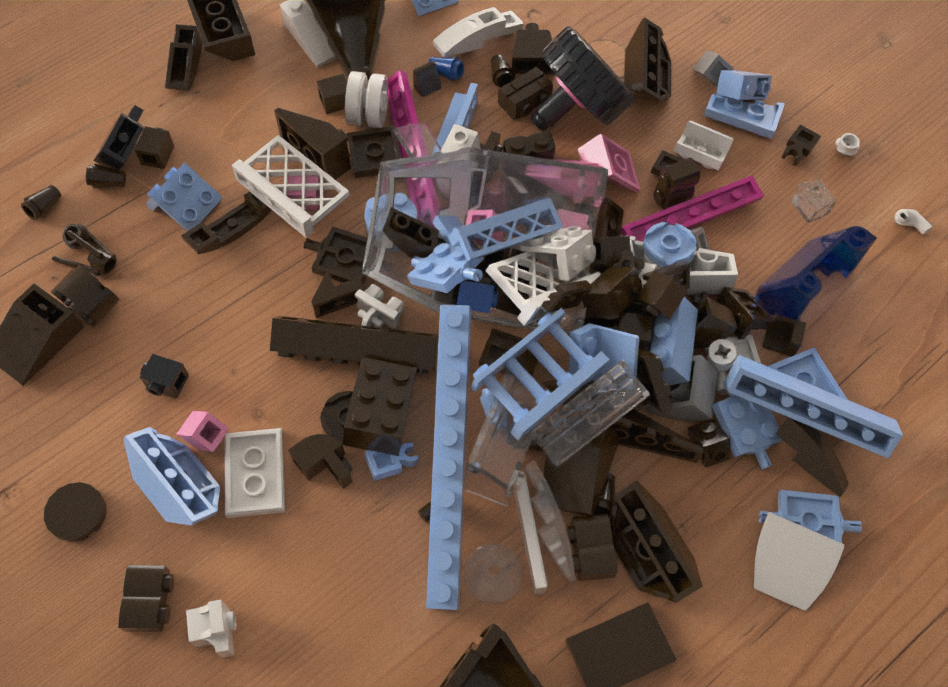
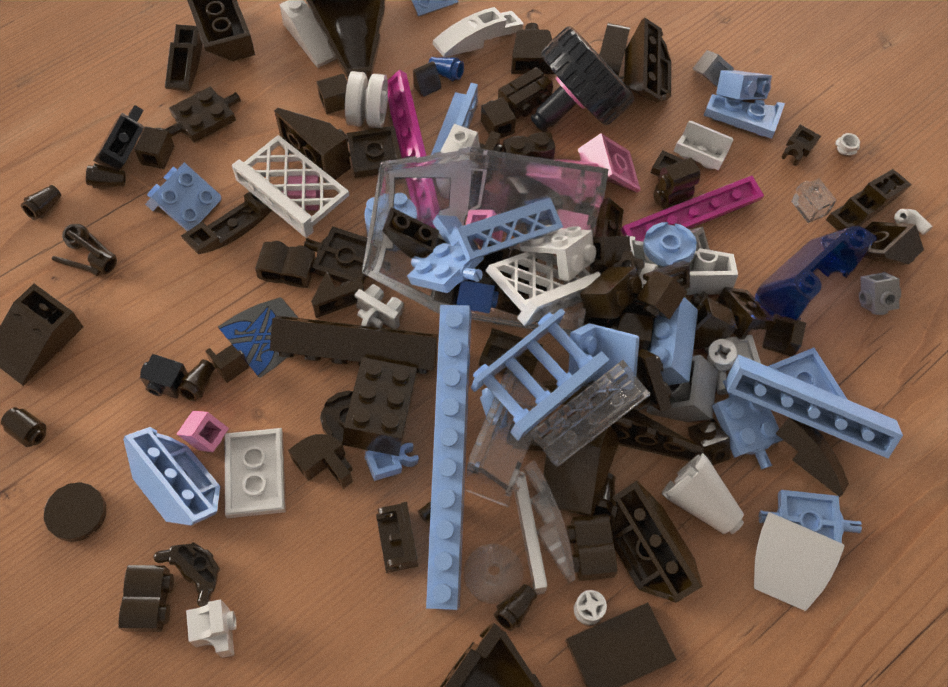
dark brown brick [51,264,120,328] -> none
clear piece [393,122,441,163] -> none
dark brown cone [491,54,515,88] -> none
dark brown tile [541,280,592,312] -> none
none -> dark brown brick [1,407,46,447]
none -> dark brown piece [153,542,220,607]
none -> dark brown plate [164,86,241,142]
none -> dark brown cone [177,359,215,401]
none -> dark brown panel [205,344,249,383]
none -> sticker [218,297,298,378]
none -> dark brown brick [255,241,316,288]
none -> dark brown hinge [376,502,418,573]
none -> dark brown brick [481,97,516,139]
none -> dark brown cone [494,584,537,631]
none -> white wheel [574,590,607,626]
none -> dark brown beam [599,23,630,76]
none -> white cone [662,453,744,534]
none -> dark brown slope [826,169,912,236]
none -> dark brown slope [842,222,924,265]
none -> light grey brick [859,272,901,315]

